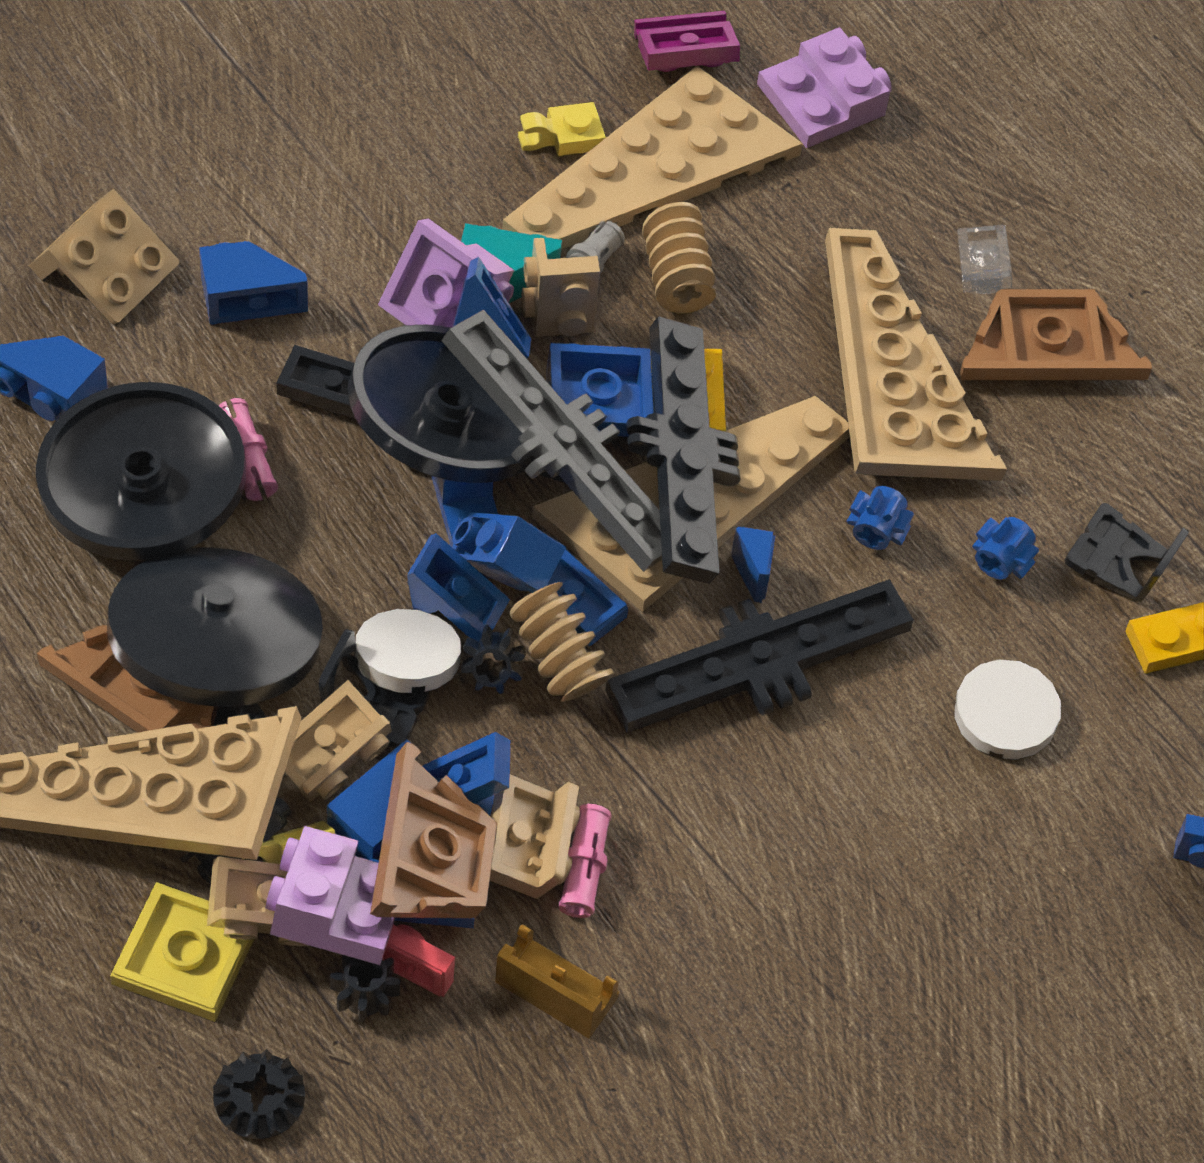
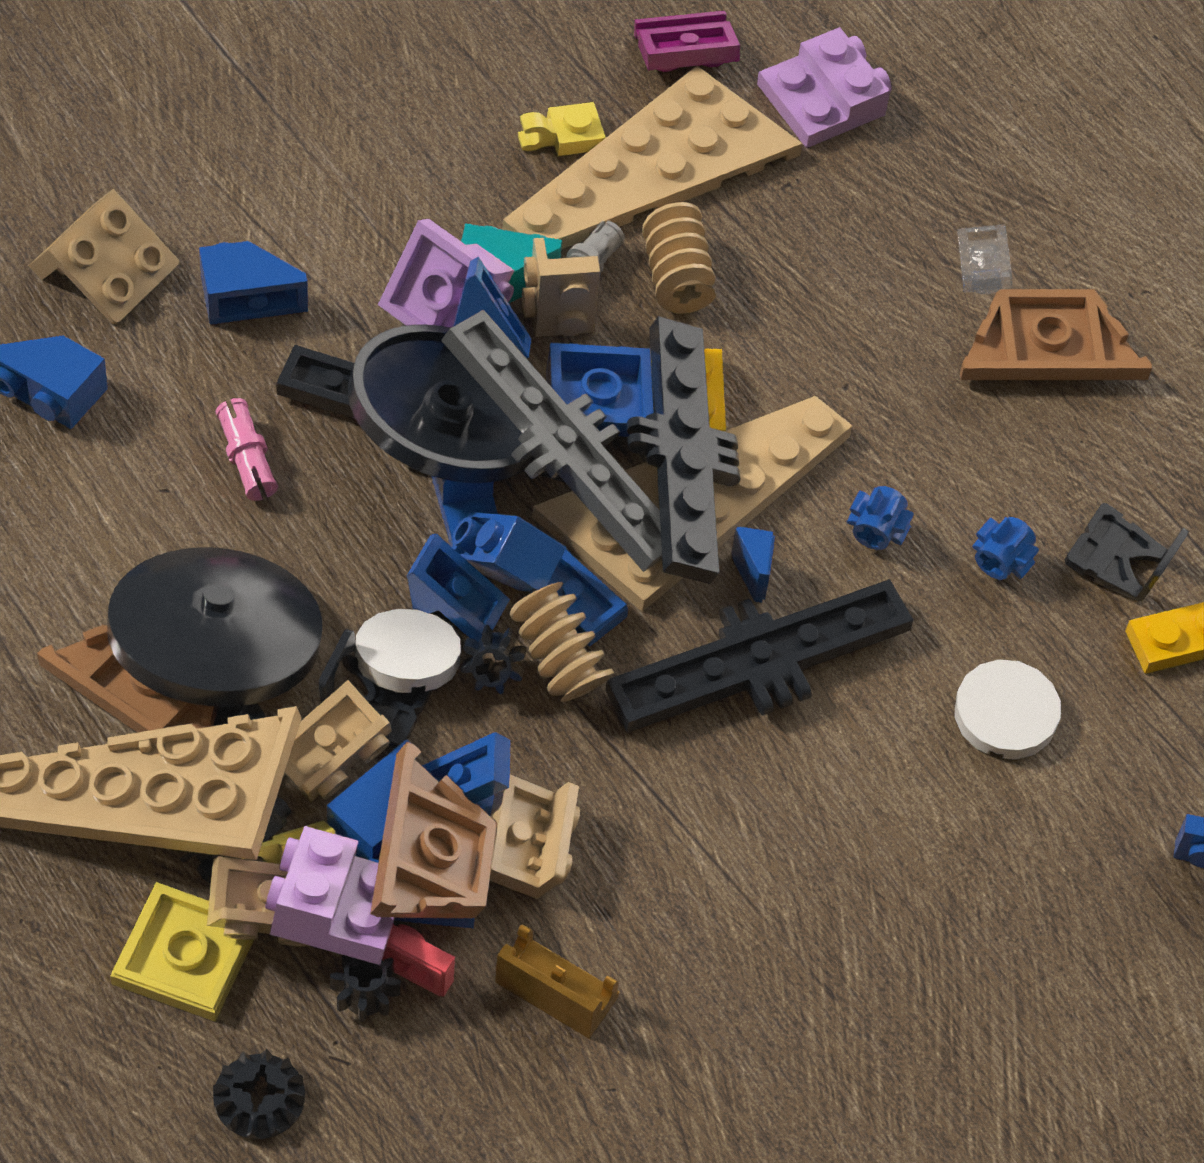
black dish [36,382,246,560] -> none
bright pink pin [559,804,612,918] -> none
tan wing [825,228,1007,481] -> none

